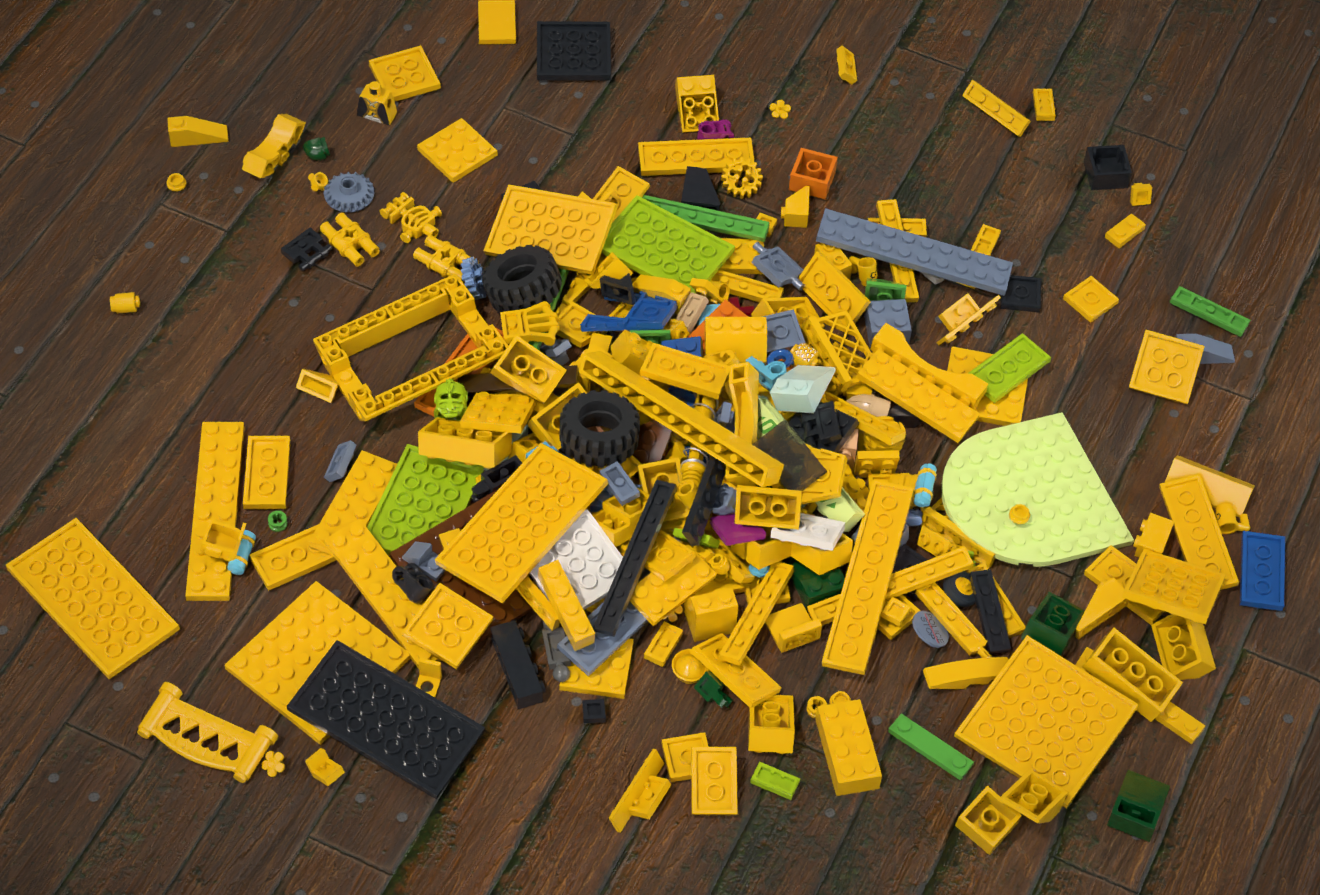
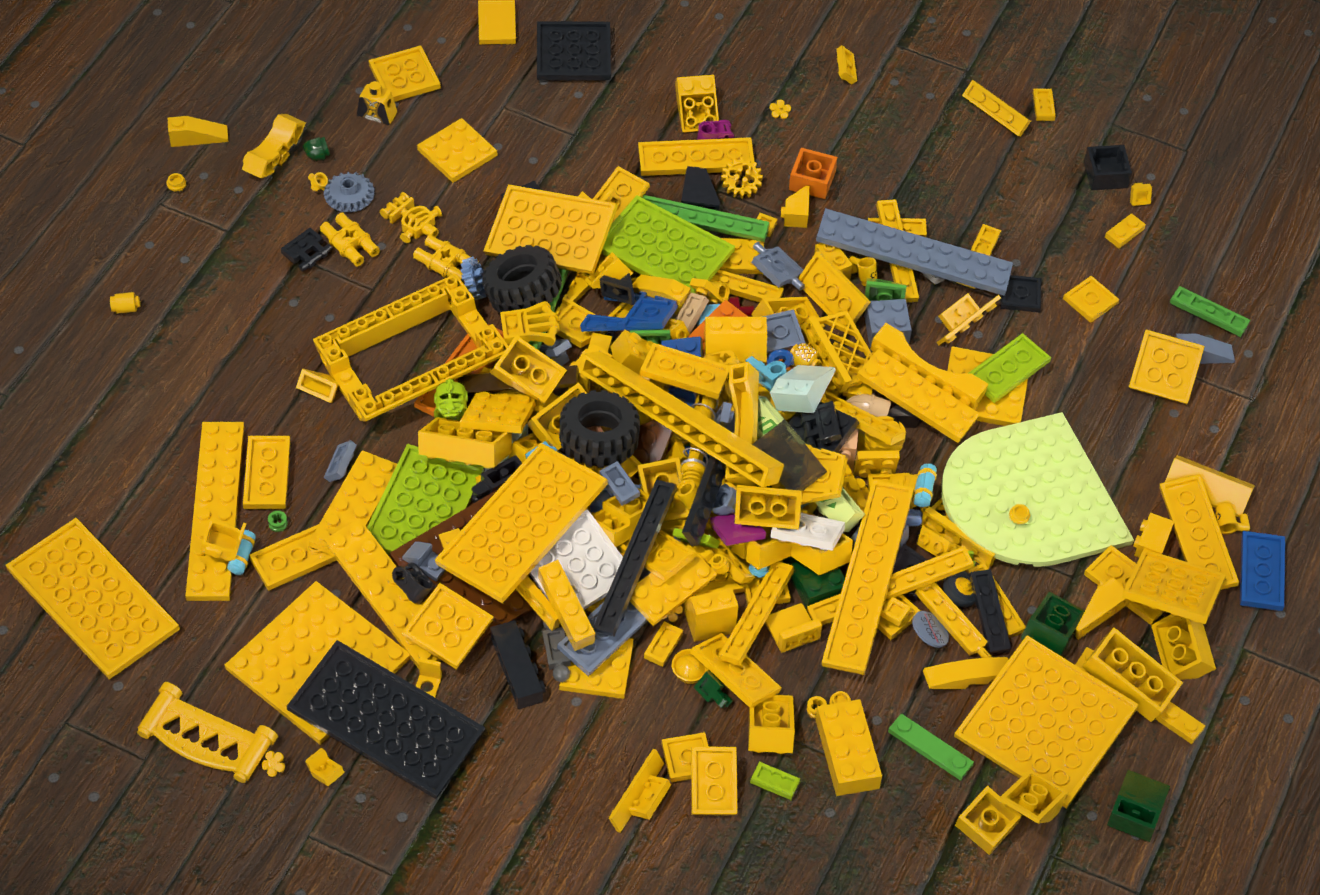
black plate [582,699,606,724] -> none

